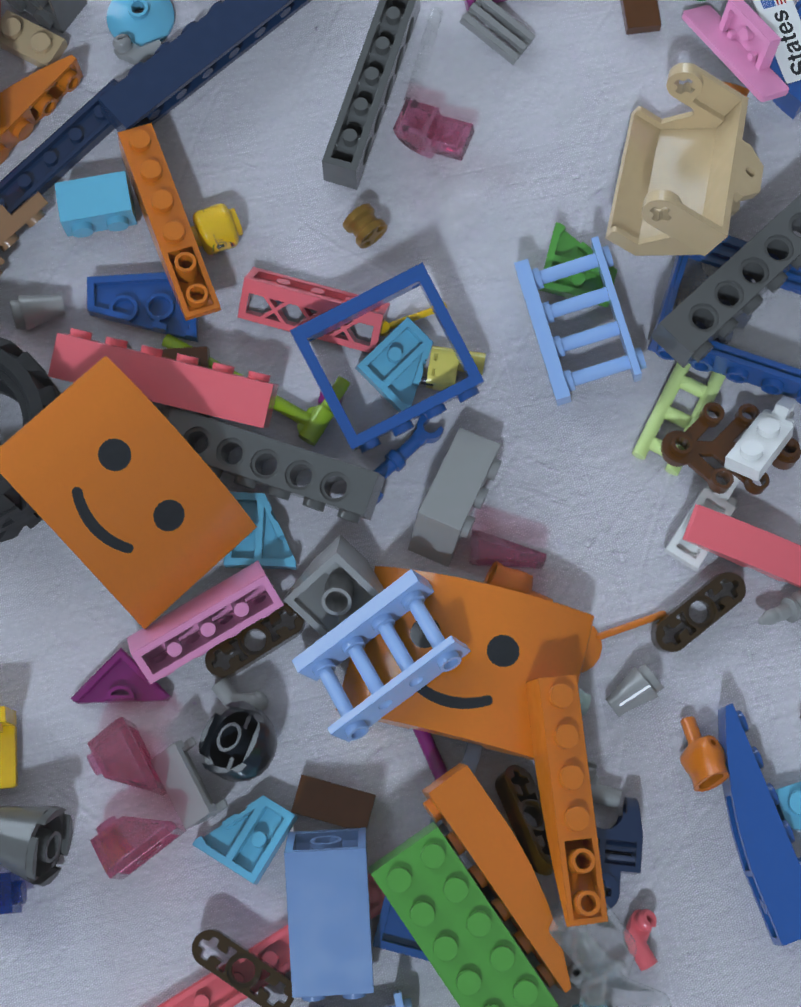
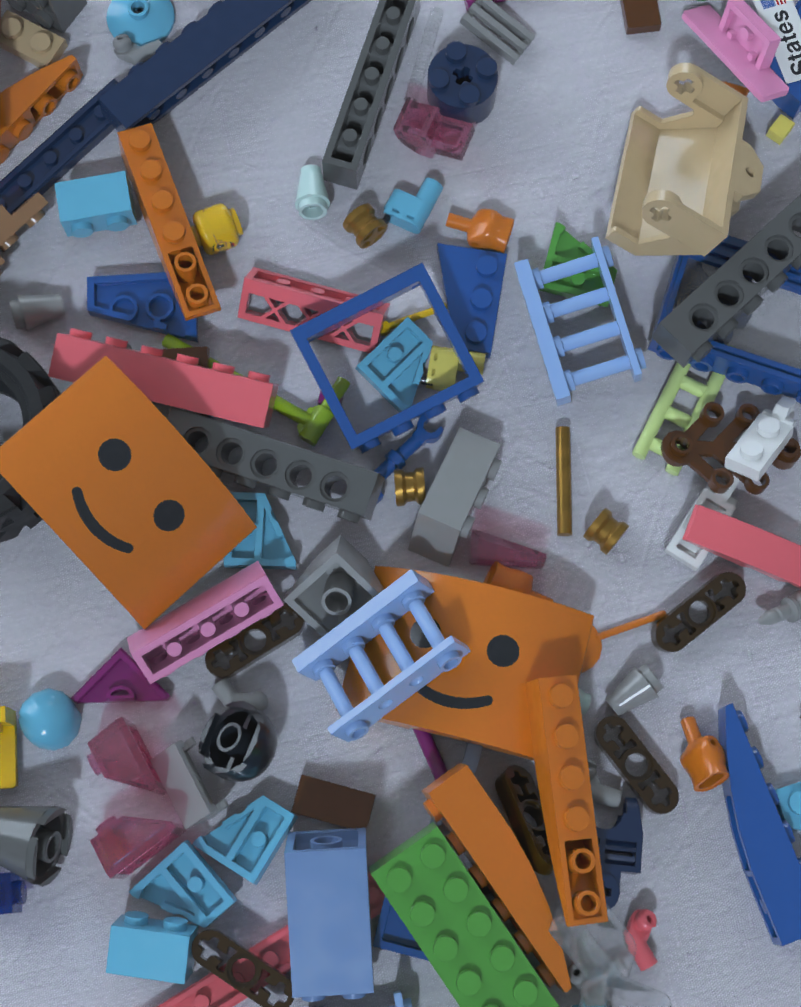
none -> medium azure hair [18,688,82,751]
none -> medium azure brick [106,911,199,984]
none -> medium azure wing [129,840,238,928]
none -> light aqua cone [295,164,330,220]
none -> medium azure piece [382,178,443,234]
none -> pearl gold wheel [394,467,426,506]
none -> dark blue brick [427,41,498,128]
none -> blue wing [437,243,507,358]
none -> orange piece [446,209,515,253]
none -> pearl gold bar [555,426,572,536]
none -> pearl gold wheel [583,508,629,555]
none -> dark brown beam [594,716,679,815]
none -> light yellow piece [766,114,795,145]

